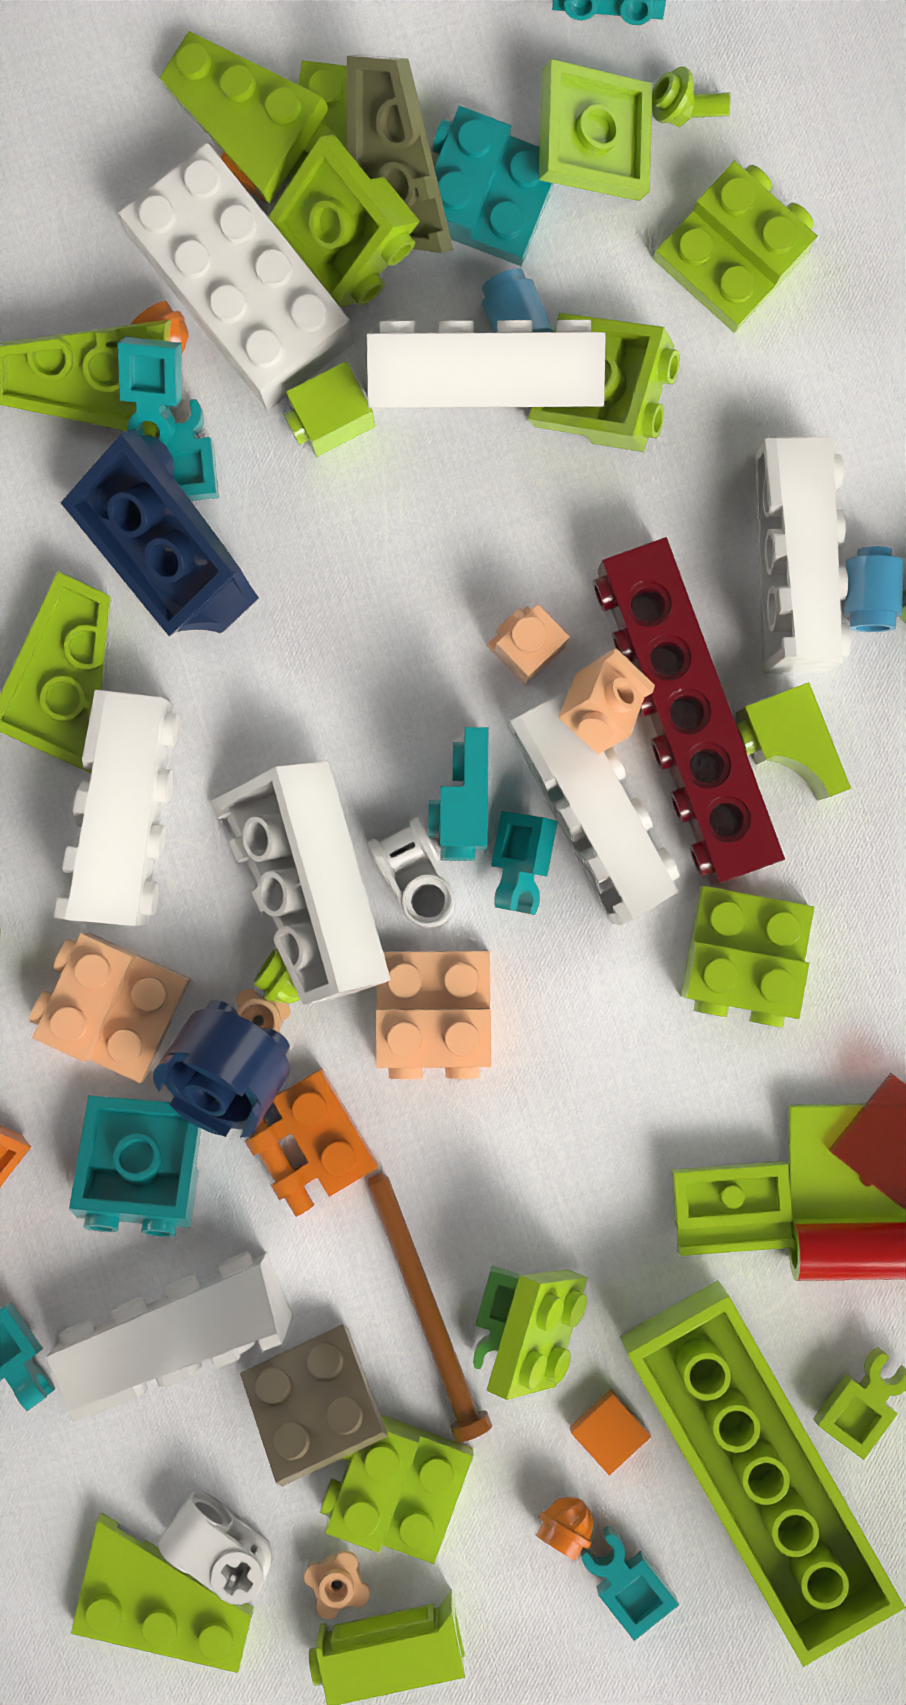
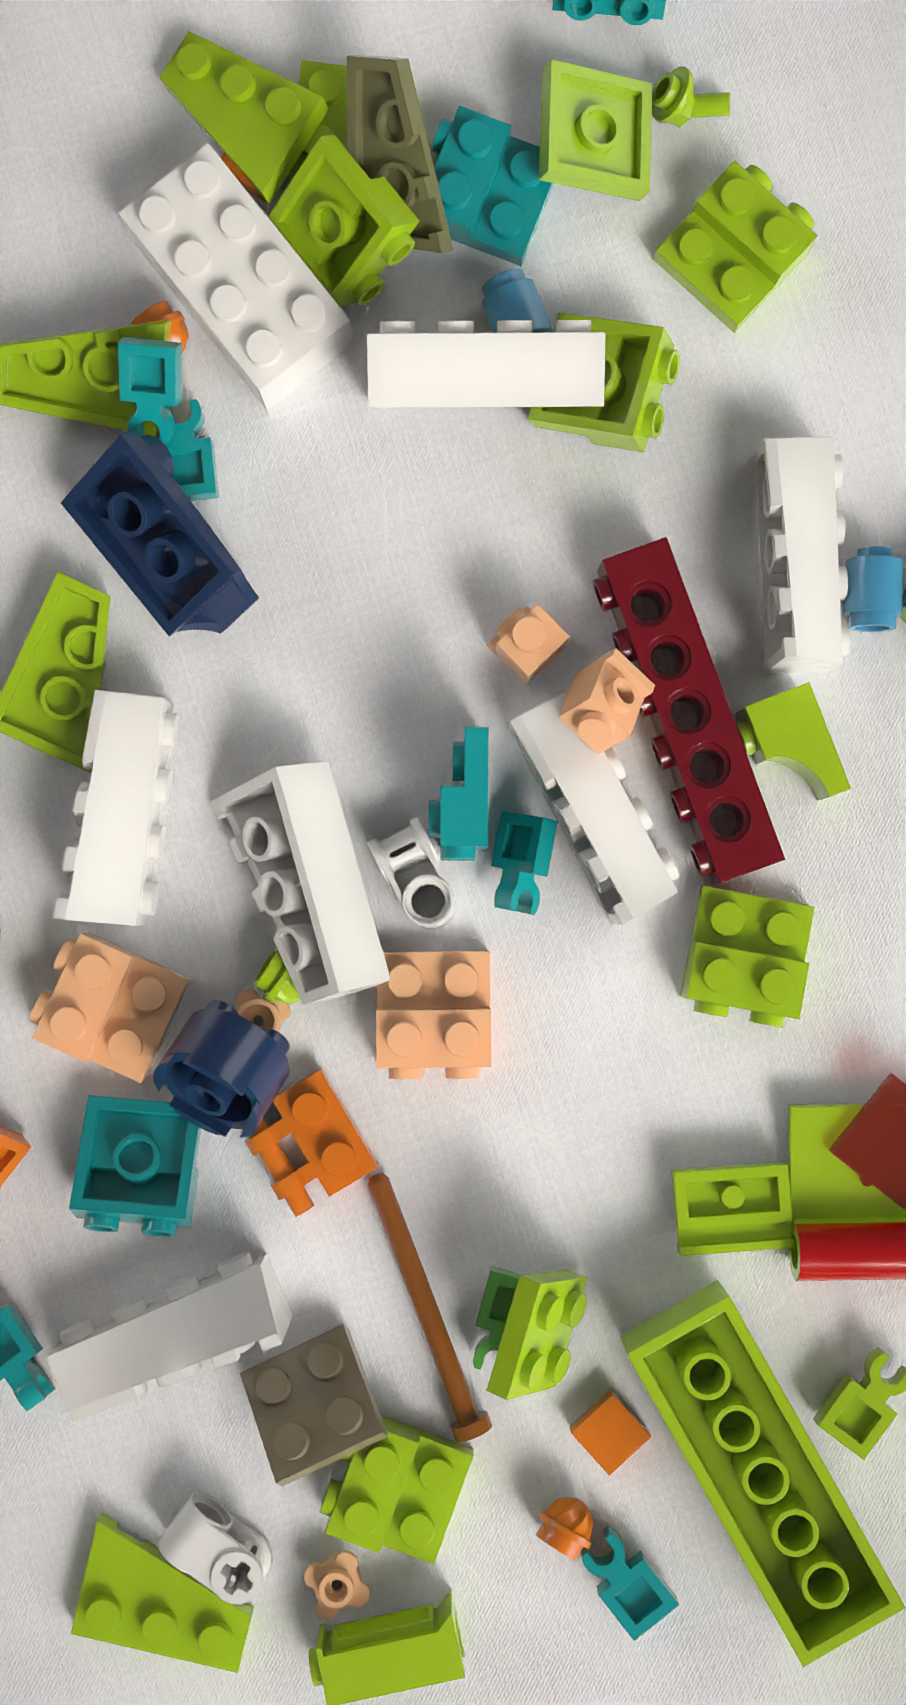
lime brick [283,361,375,457] -> none

